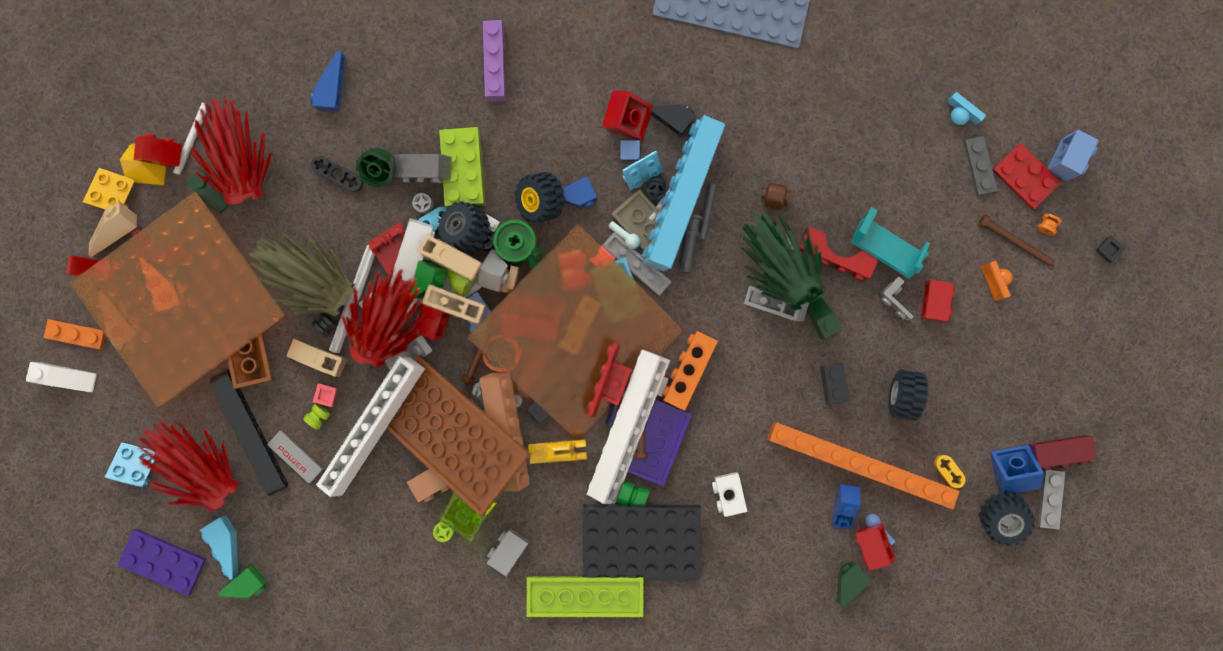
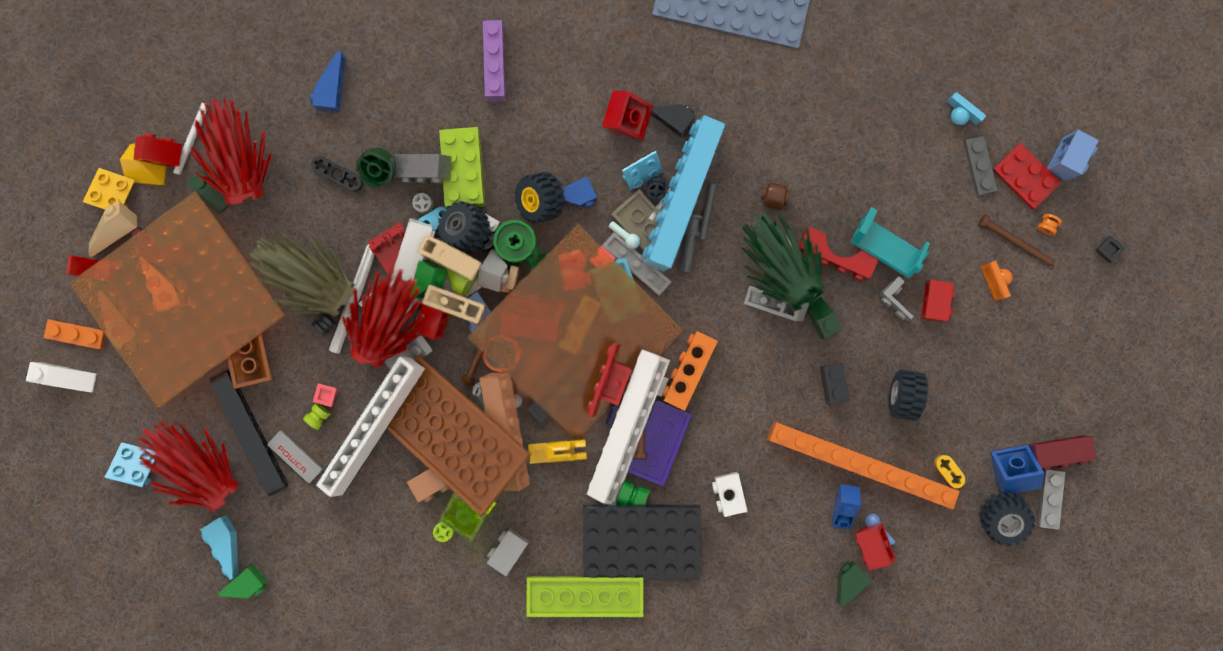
dark purple plate [118,529,206,596] -> none
tan slope [286,339,347,377] -> none
medium blue tile [621,140,640,161] -> none

